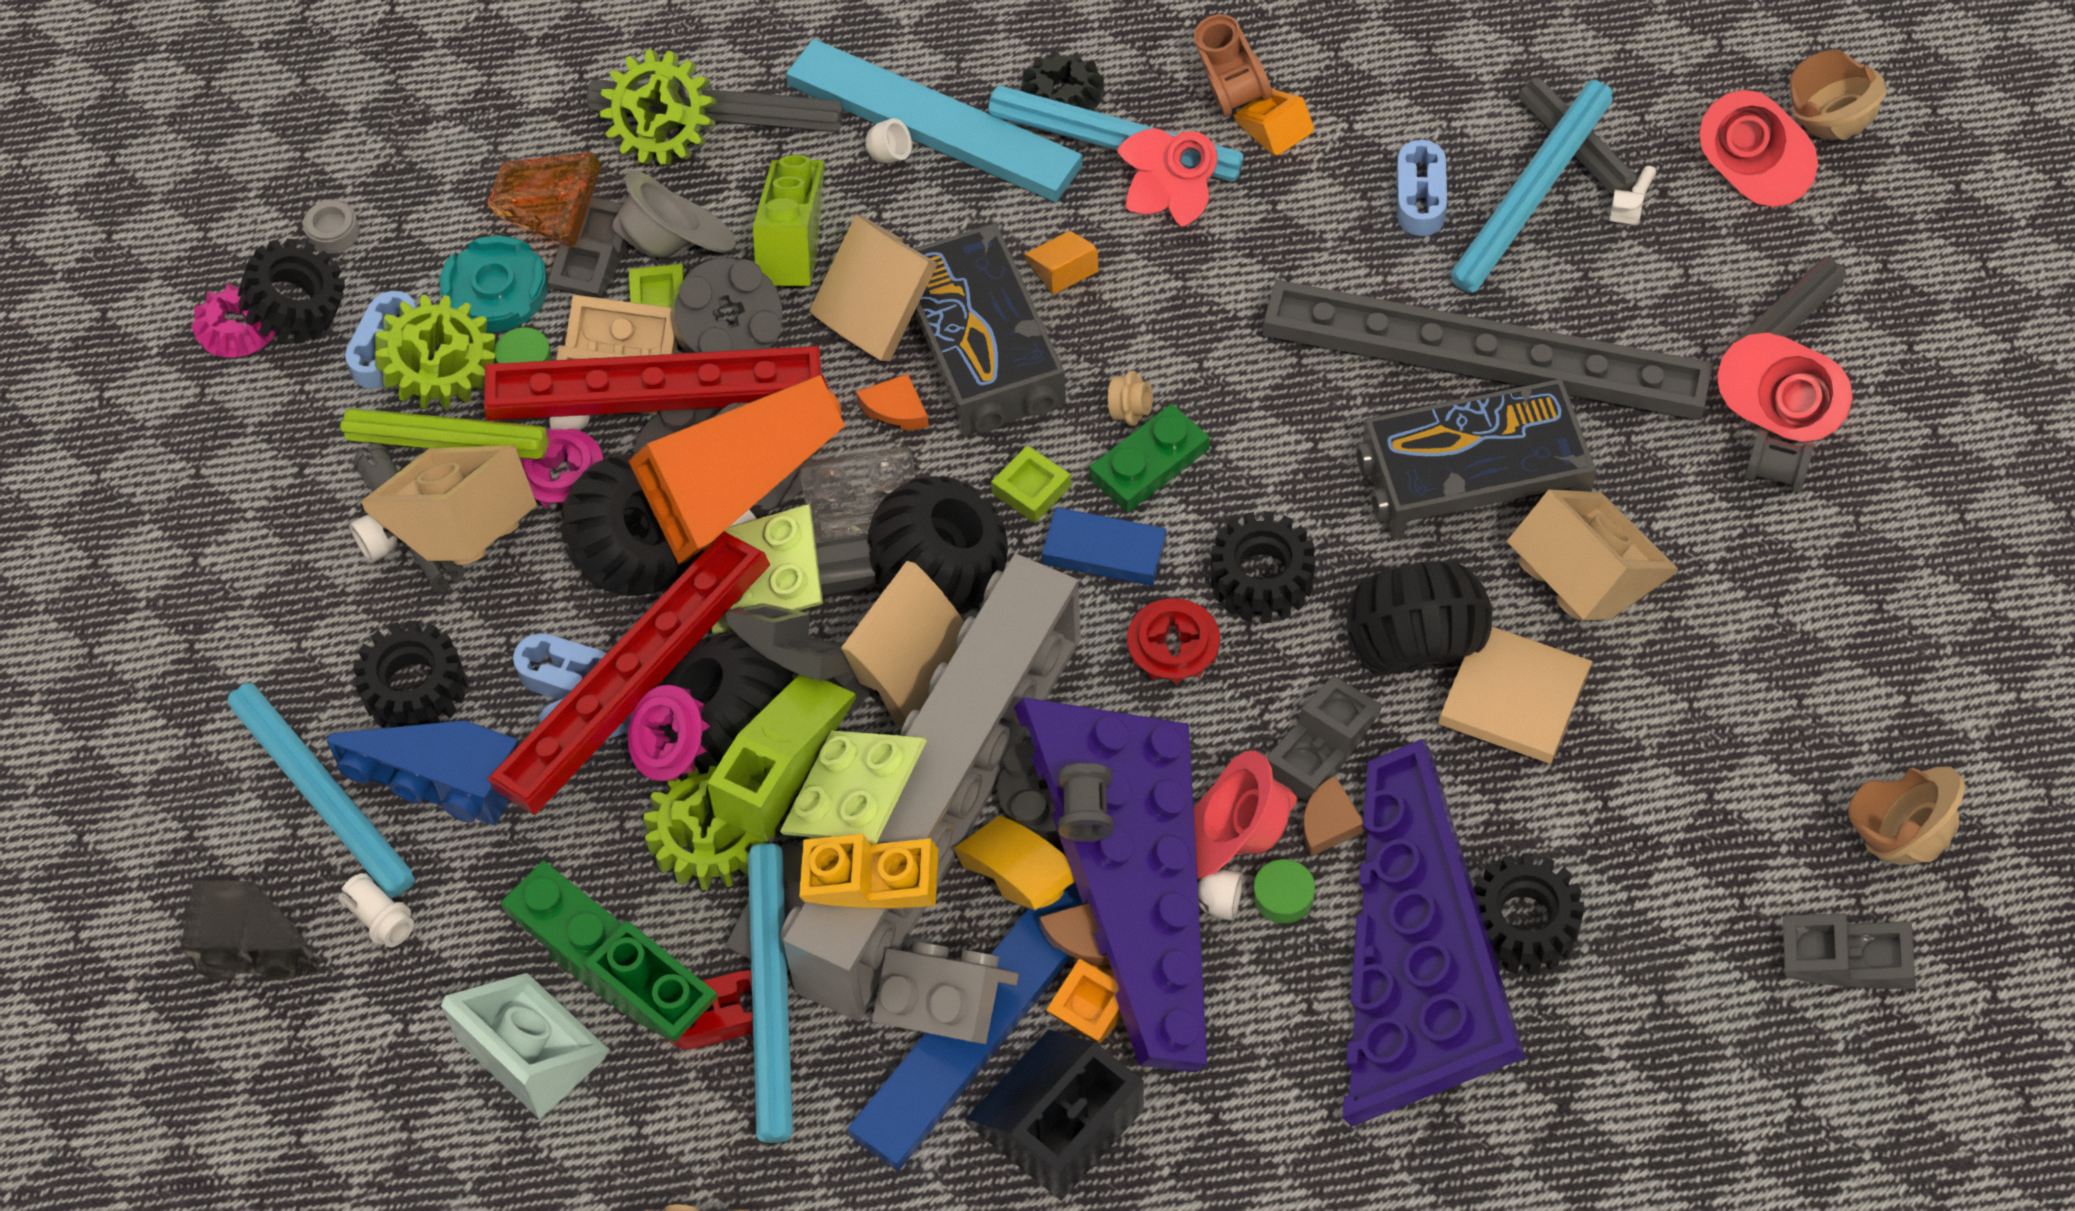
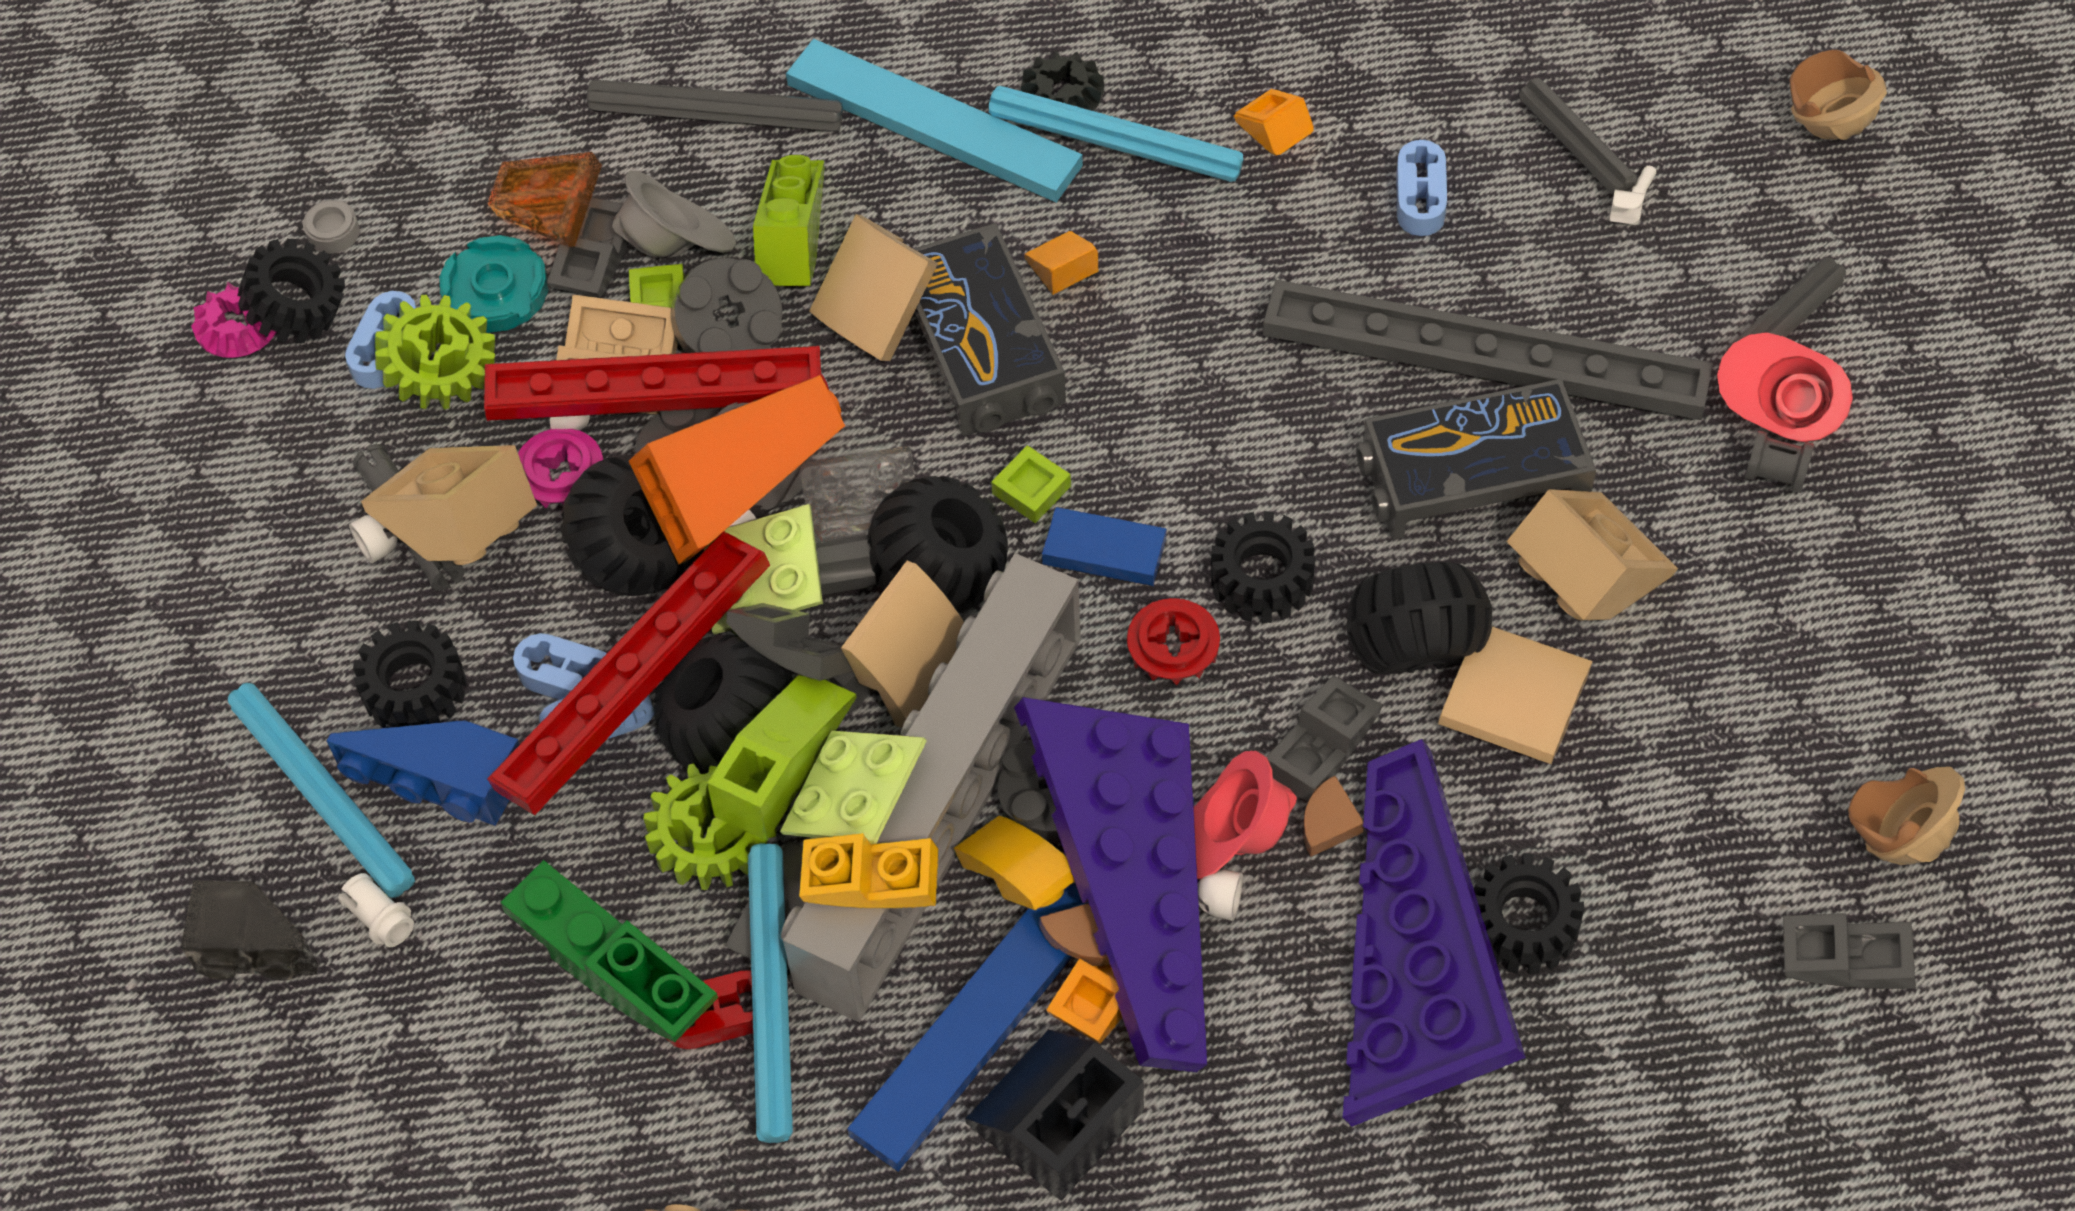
lime axle [340,408,550,459] -> none
light aqua slope [441,973,610,1120] -> none
bright green tile [494,327,552,363] -> none
lime gear [600,49,717,166] -> none
dark pink gear [628,685,711,781] -> none
orange tile [856,374,929,430] -> none
white hinge [866,118,912,163] -> none
light grey bracket [872,941,1019,1044] -> none
dark grey bush [1058,763,1114,842] -> none
green plate [1089,403,1210,513] -> none
tan plate [1108,371,1153,426] -> none
coral plate [1117,128,1218,227] -> none
nougat piece [1194,14,1273,118] -> none
bright green tile [1253,859,1315,924] -> none
medium azure axle [1451,80,1613,293] -> none
coral piece [1699,90,1818,207] -> none

